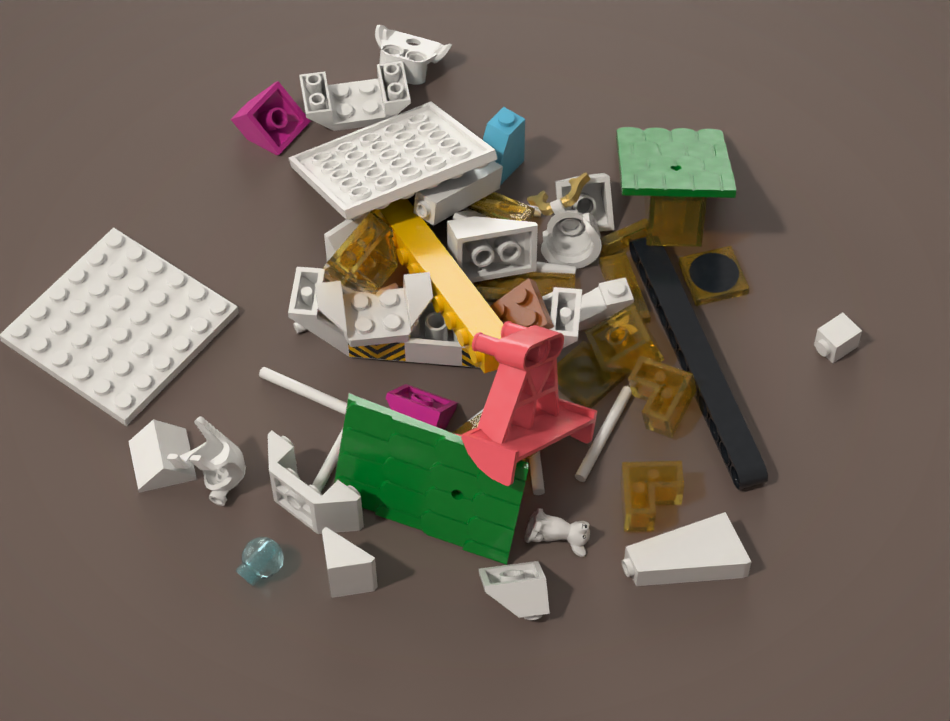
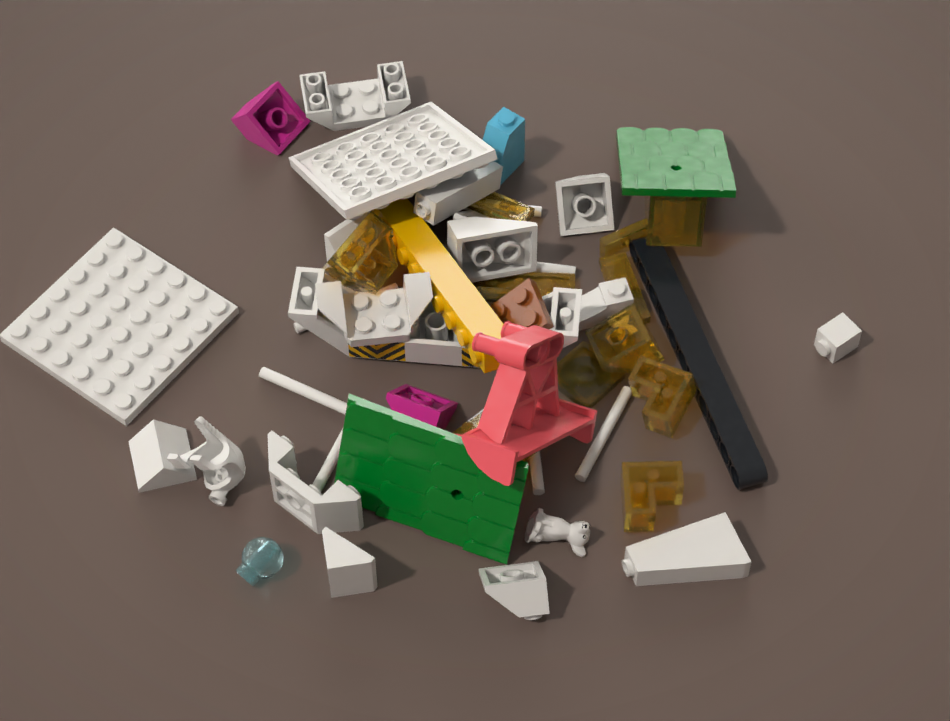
white piece [375,25,452,85] -> none
white helmet [527,173,602,269] -> none
tile [678,246,750,306] -> none

